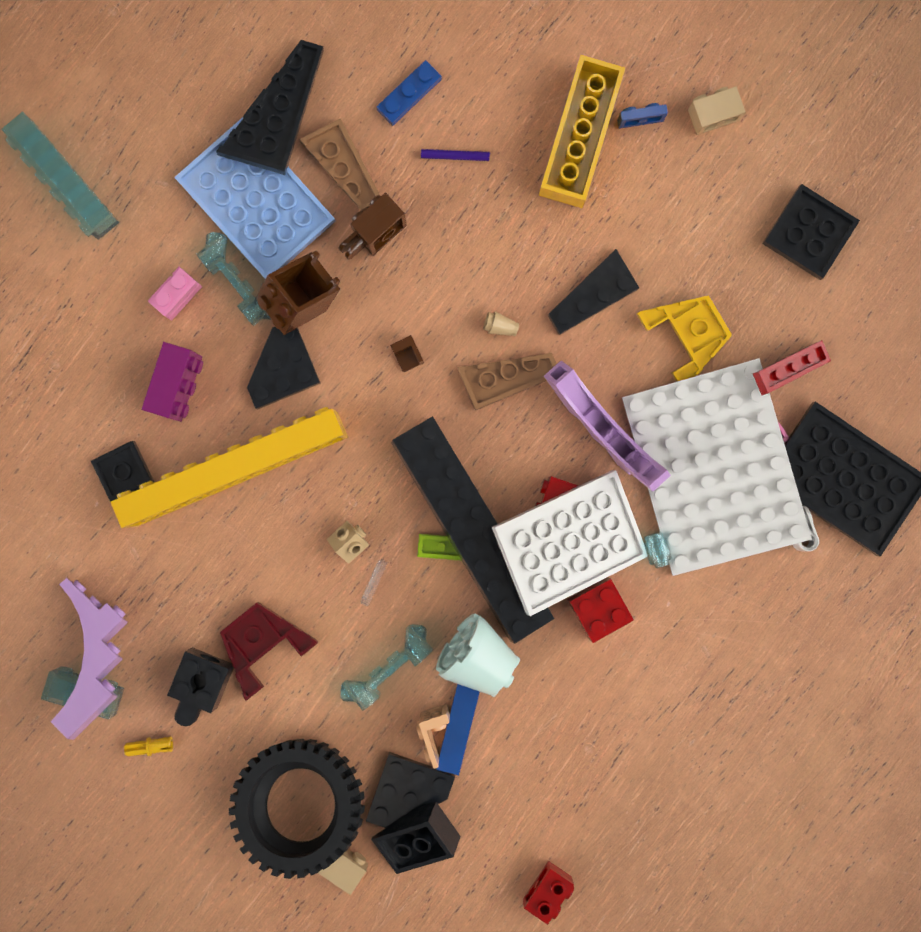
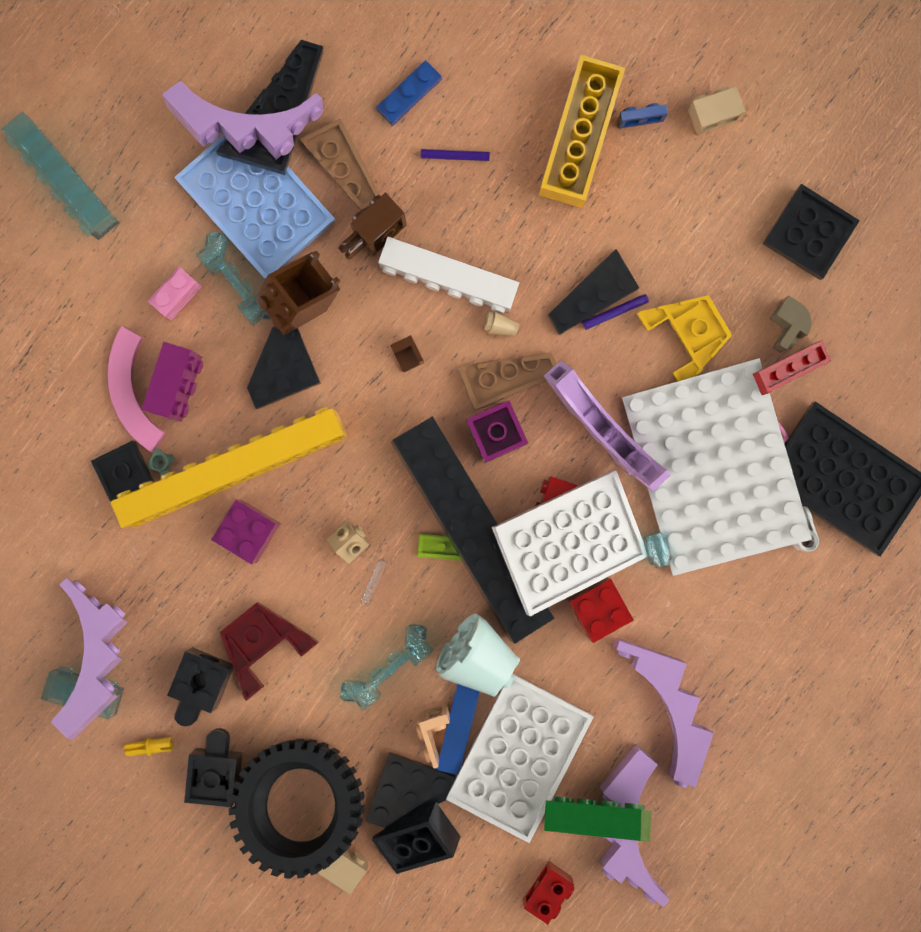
none -> bright pink tile [108,326,165,452]
none -> sand green plate [147,449,175,475]
none -> lavender arch [162,81,324,159]
none -> black brick [184,728,243,807]
none -> magenta brick [211,499,281,564]
none -> white brick [378,237,520,314]
none -> white plate [446,673,594,843]
none -> magenta brick [466,401,528,463]
none -> green brick [544,796,651,842]
none -> dark purple bar [582,294,649,330]
none -> lavender arch [600,744,669,907]
none -> lavender arch [613,638,714,788]
none -> dark tan brick [770,296,811,353]

